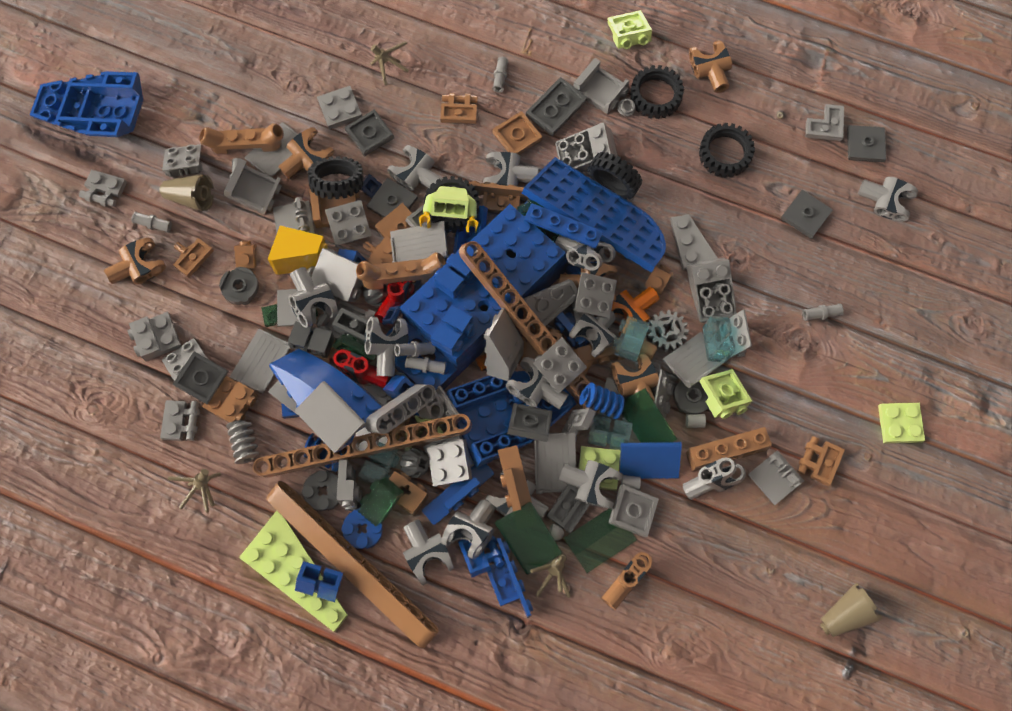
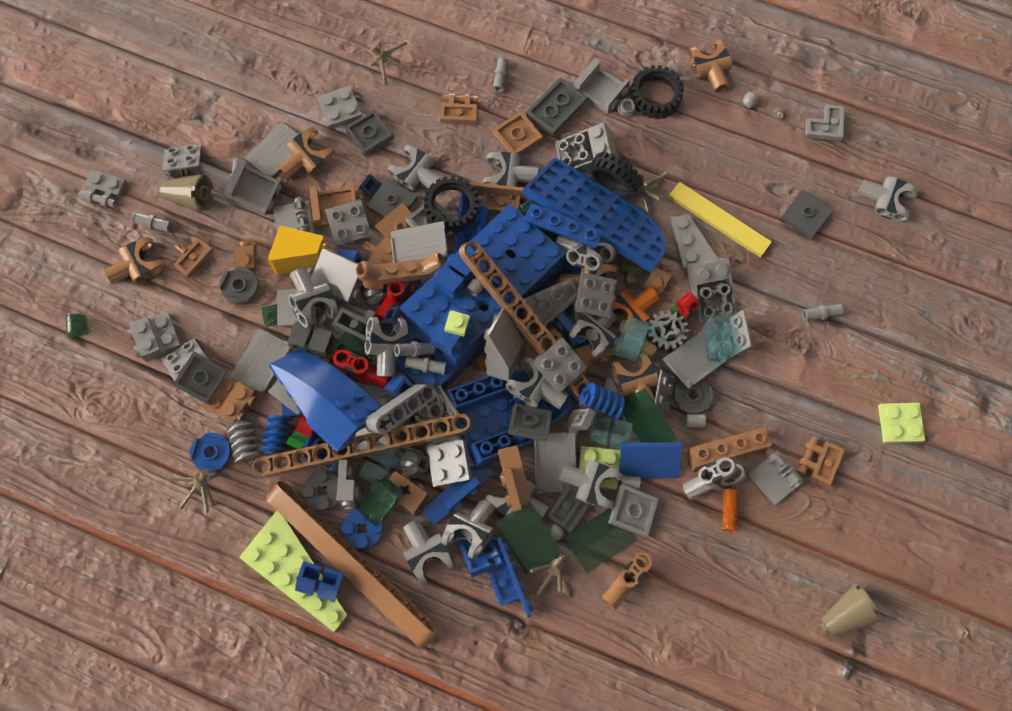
blue wedge [30,71,144,137] -> none
light grey plate [160,400,200,441] -> none
medium nougat plate [199,123,284,154] -> none
light grey piece [294,381,366,453] -> none
black tyre [308,156,364,199] -> none
yellowish green torso [419,186,478,233] -> none
yellowish green plate [608,10,652,49] -> none
black tyre [699,123,755,178] -> none
yellowish green plate [699,369,752,419] -> none
dark grey plate [847,125,886,162] -> none
none -> clear green brick [66,314,88,338]
none -> blue plate [190,433,232,473]
none -> blue piece [260,415,293,456]
none -> leg [286,415,316,450]
none -> yellowish green plate [444,310,470,337]
none -> light grey hinge [466,276,484,297]
none -> olive plate [622,257,642,287]
none -> dark tan plant [637,171,673,217]
none -> light yellow tile [669,182,772,258]
none -> red leg [671,292,699,323]
none -> orange piece [722,489,739,532]
none -> light grey hinge [743,92,759,108]

